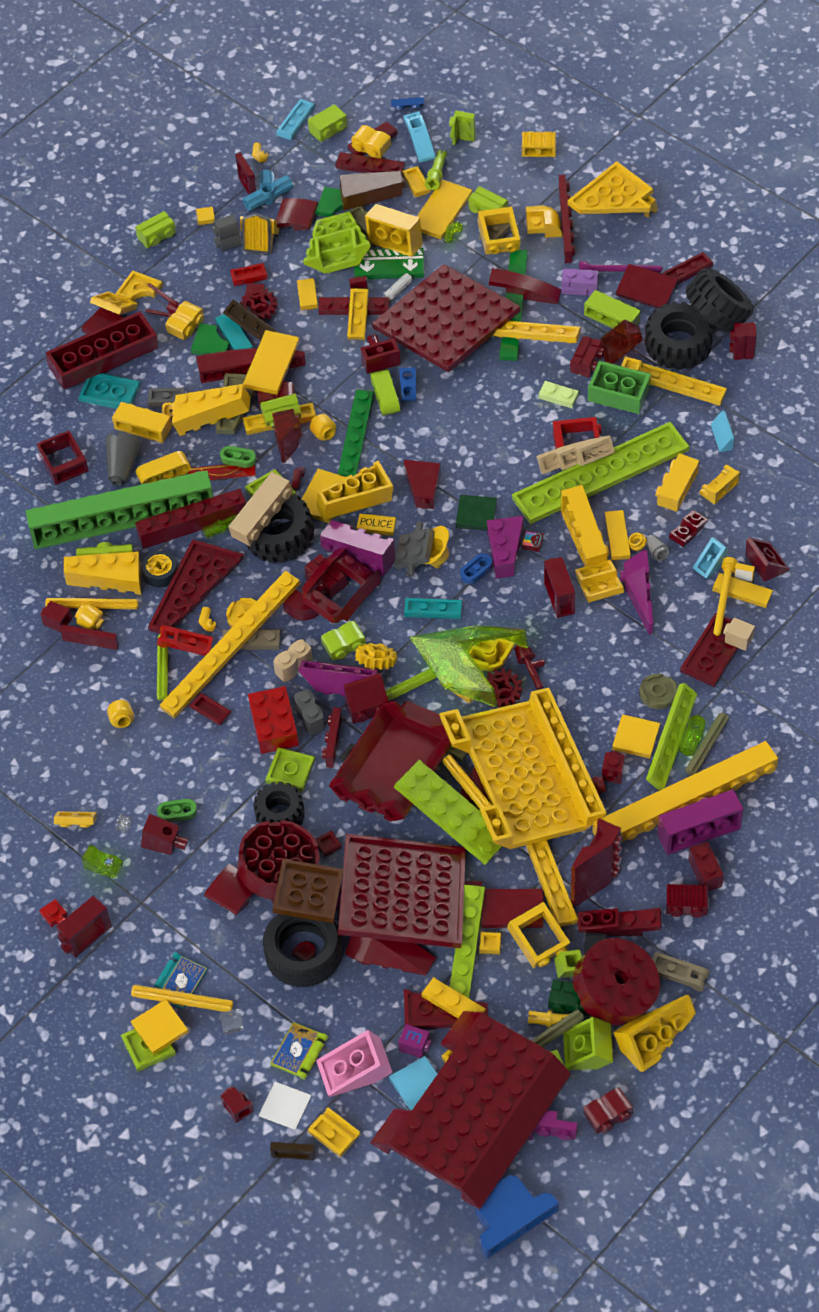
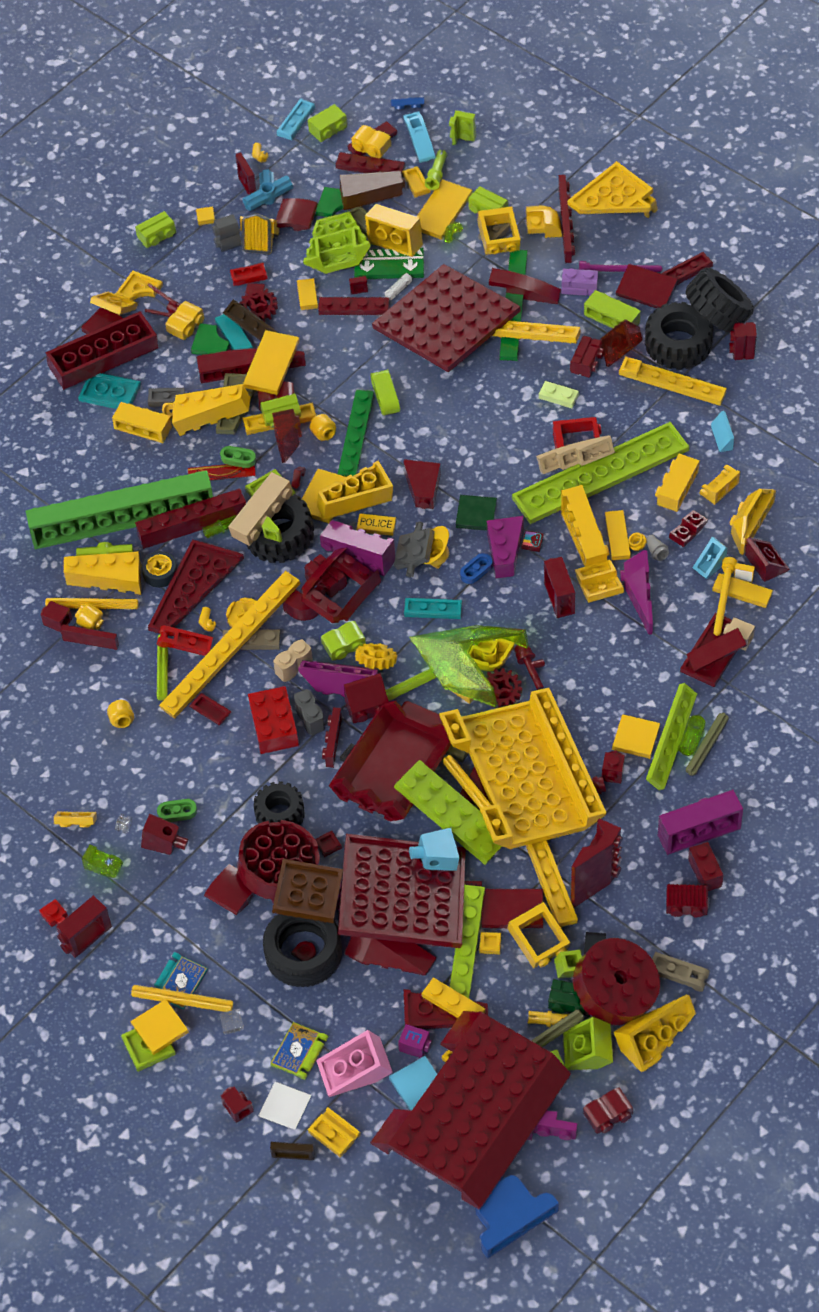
dark red window [36,430,89,485] -> none
dark grey cone [105,433,142,486] -> none
yellow beam [135,451,191,484] -> none
lime tile [265,748,315,792] -> none
yellow tile [347,289,369,340] -> none
dark red brick [360,334,401,374] -> none
blue leg [399,367,416,401] -> none
yellow brick [522,131,556,157] -> none
dark red slope [578,908,662,937] -> none
bright green brick [588,361,651,414] -> none
yellow brick [593,741,778,842] -> none
olive tile [639,673,678,710] -> none
none -> lime slope [262,517,282,542]
none -> medium azure torso [409,828,459,871]
none -> dark red tile [686,628,747,672]
none -> yellow wedge [730,488,776,555]

